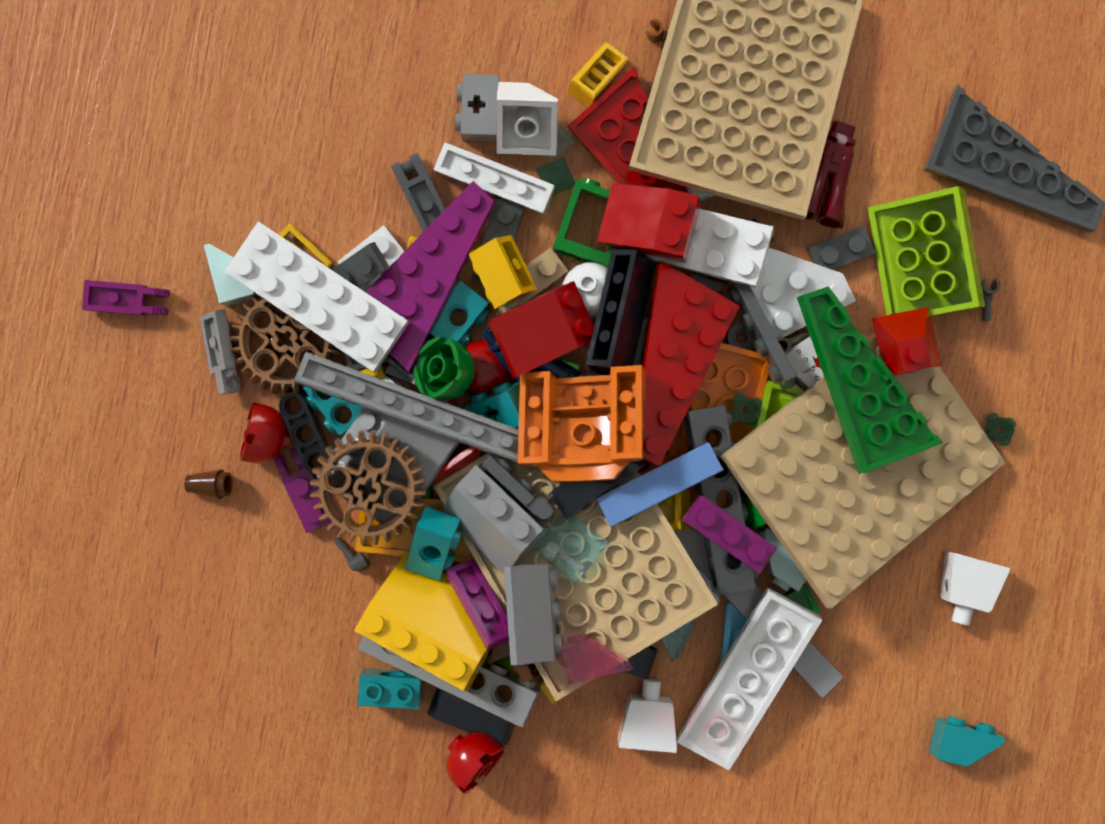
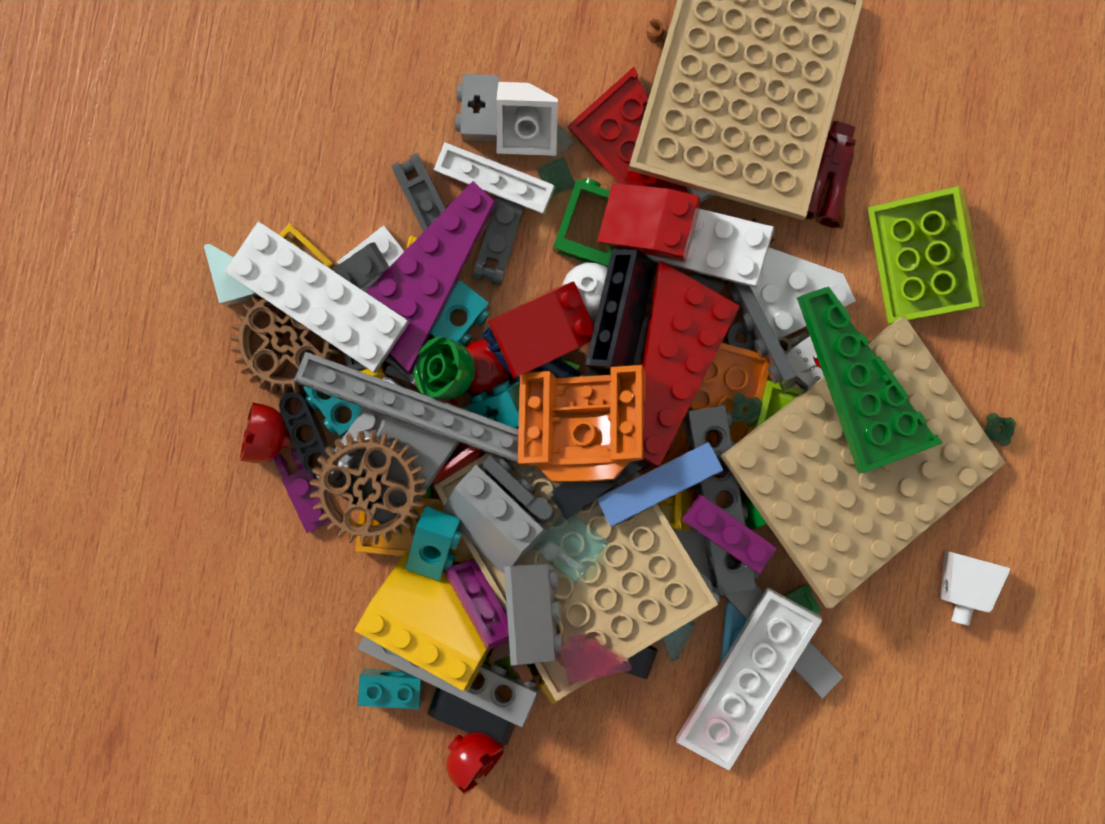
magenta hinge [82,280,170,316] -> none
reddish brown cone [184,469,233,499] -> none
light grey hinge [200,309,241,395] -> none
dark grey hand [333,537,370,572] -> none
yellow brick [469,235,537,309] -> none
tan hinge [485,247,568,316] -> none
yellow slope [568,42,629,108] -> none
white torso [617,679,677,753] -> none
light aqua slope [759,526,806,592] -> none
dark grey plate [807,226,875,270] -> none
red slope [872,307,942,376] -> none
dark grey wing [923,85,1105,233] -> none
teal slope [929,715,1005,767] -> none
dark grey hand [981,279,1000,321] -> none

